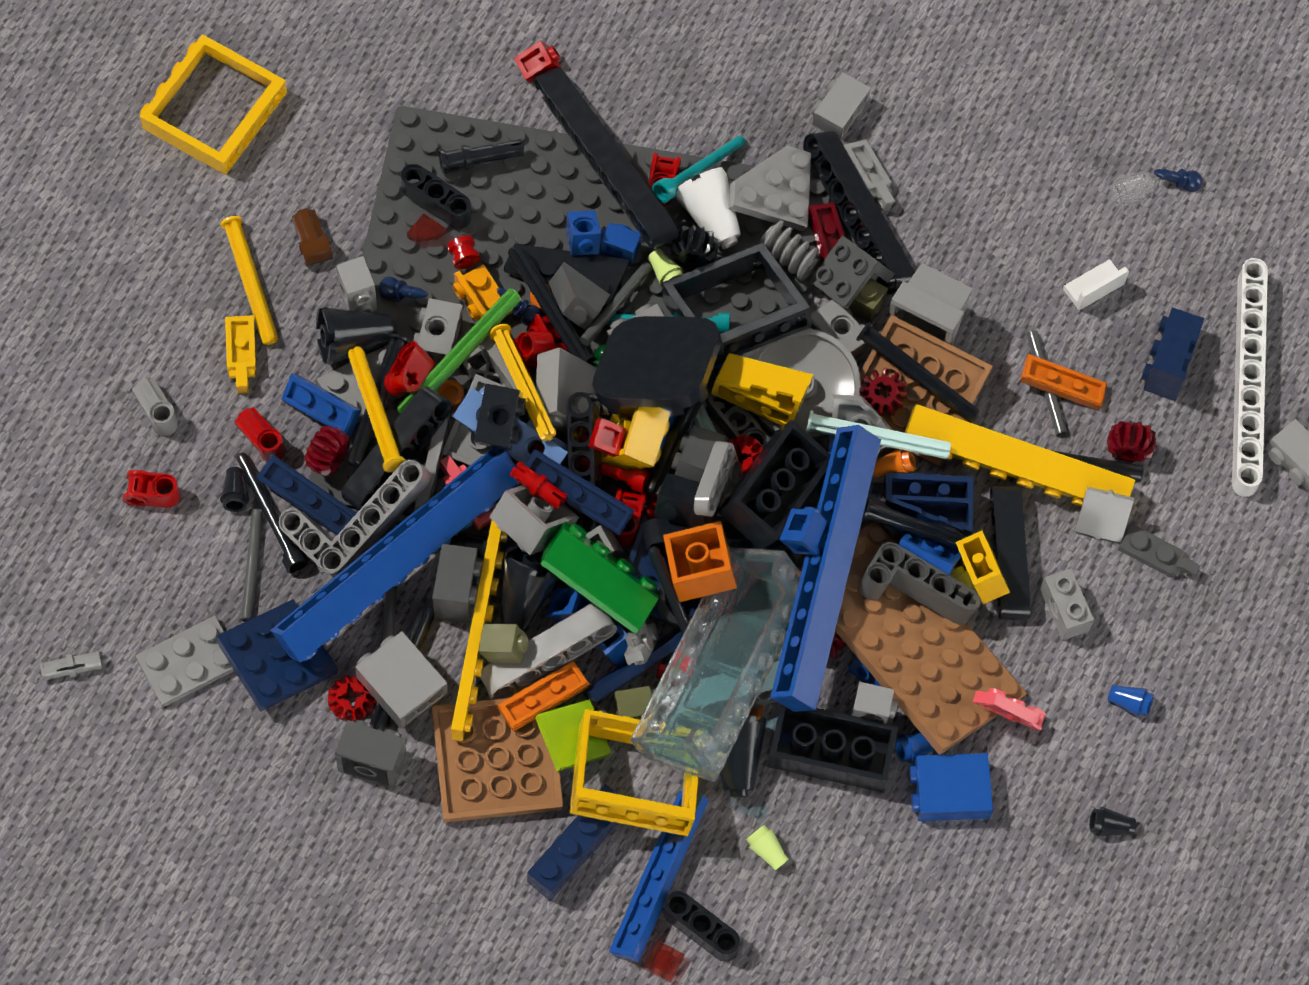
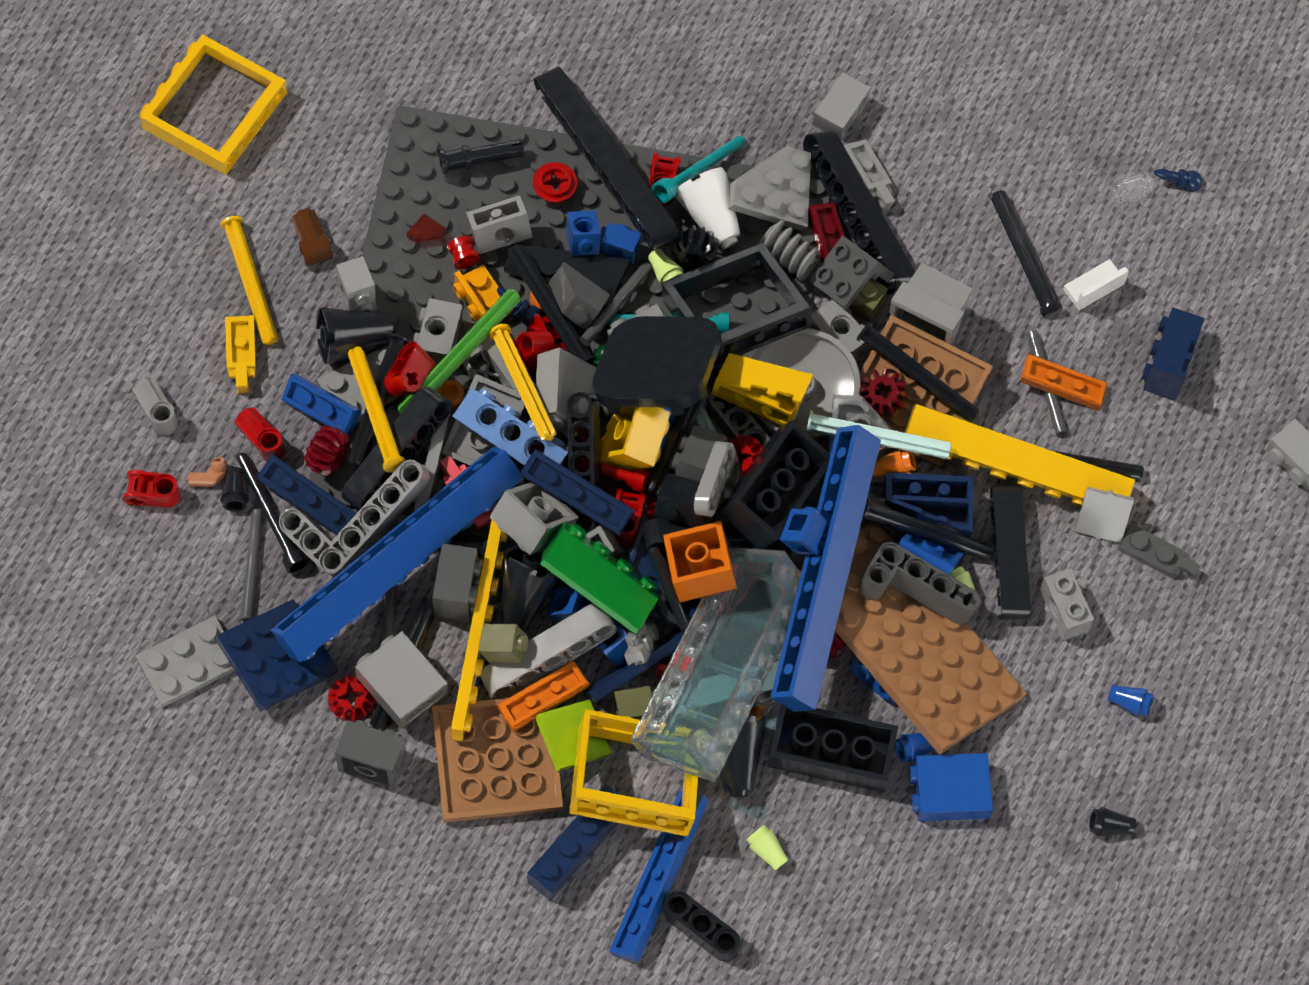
light grey pin [40,650,103,681] -> none
dark blue bar [379,277,428,300] -> none
black beam [401,164,471,229] -> none
black brick [474,384,526,451] -> none
red pin [510,461,568,510] -> none
bracket [514,40,562,83] -> none
red plate [588,418,626,457] -> none
clear red plate [643,940,685,983] -> none
light grey brick [851,682,898,724] -> none
yellow brick [955,531,1010,605] -> none
coral hinge [973,688,1046,730] -> none
dark red gear [1107,420,1156,463] -> none
white beam [1232,258,1268,497] -> none
none -> nougat arm [188,457,228,487]
none -> light grey brick [466,195,533,254]
none -> red gear [533,162,577,204]
none -> black axle [991,190,1061,315]

